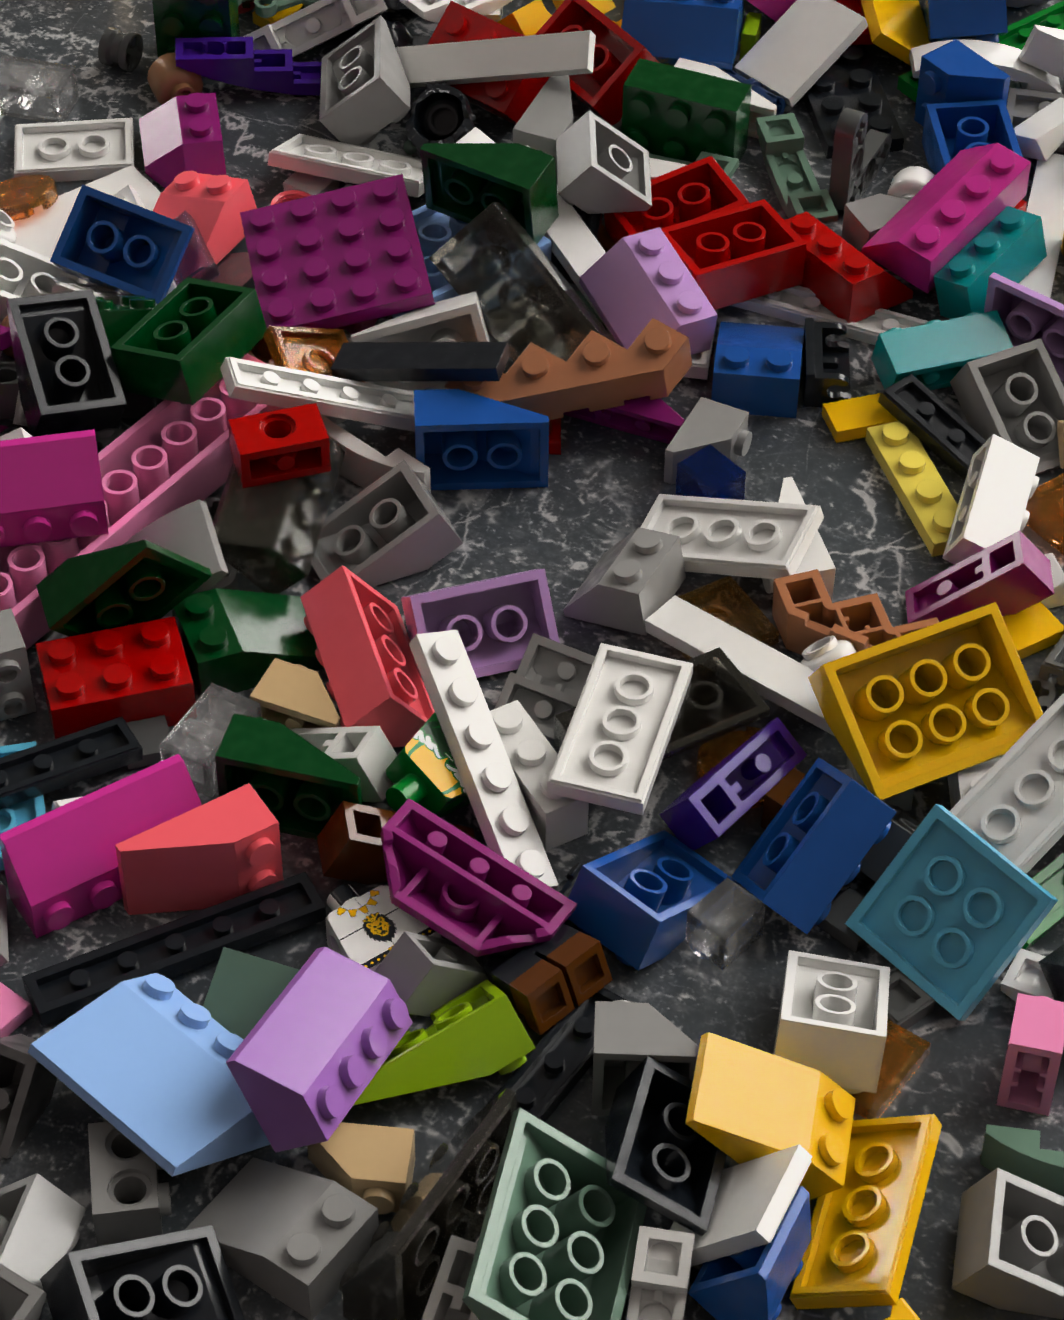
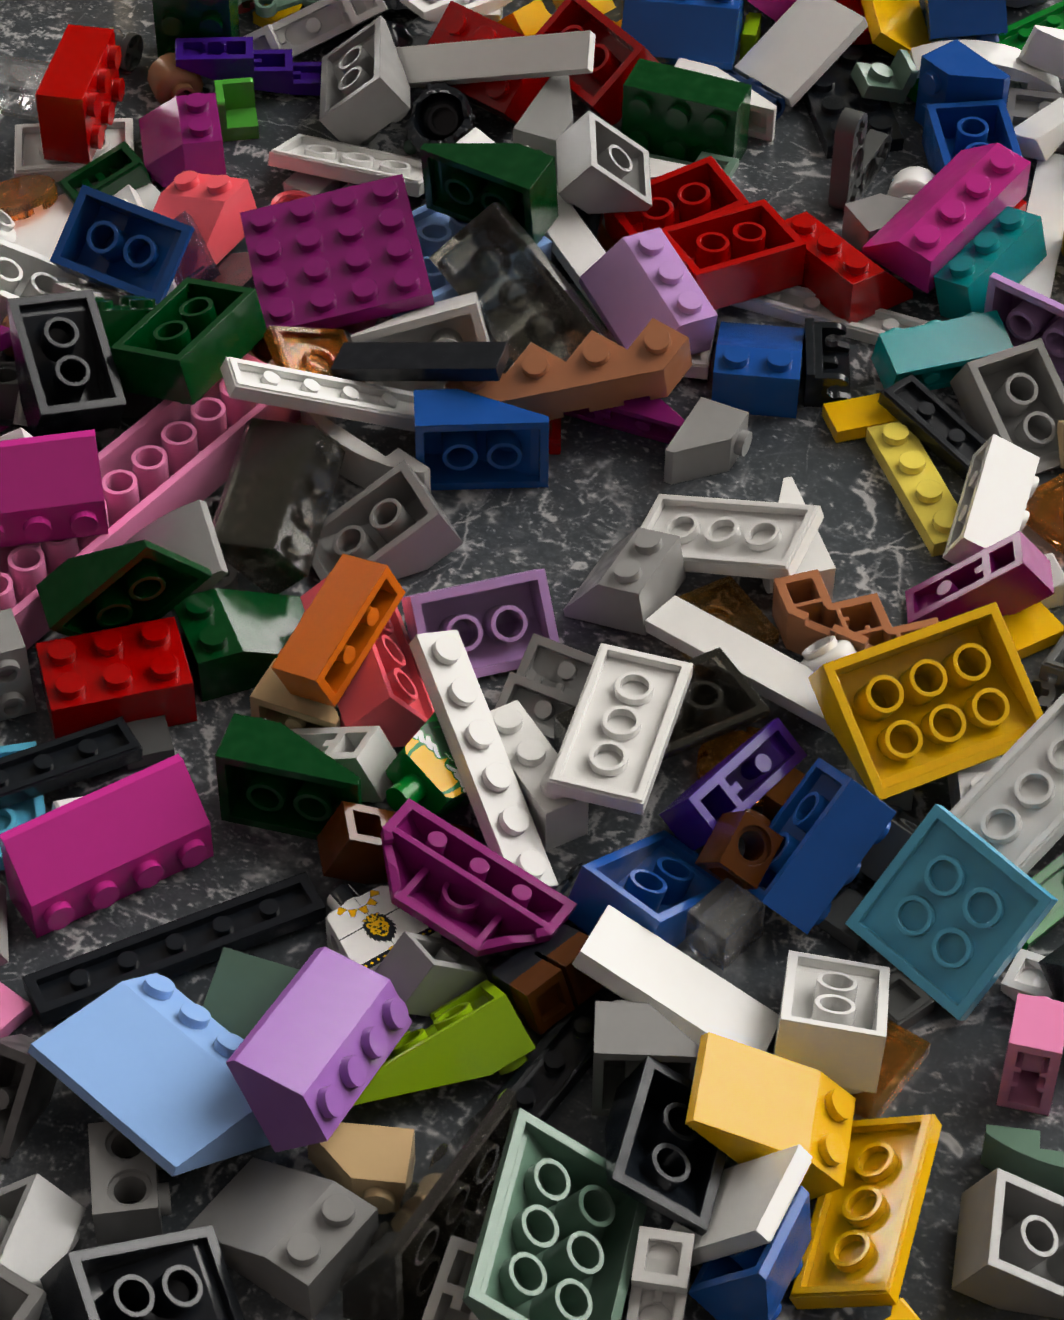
coral slope [115,783,284,915] -> none
clear brick [159,683,262,798] -> none
red brick [228,403,331,488] -> none
clear blue brick [676,445,746,500] -> none
sand green slope [755,113,838,223] -> none
none -> red brick [35,24,125,164]
none -> dark green slope [57,141,152,205]
none -> bright green panel [214,77,259,142]
none -> orange brick [271,554,406,707]
none -> white tile [572,905,779,1052]
none -> reddish brown brick [695,809,784,890]
none -> sand green bracket [850,49,918,103]

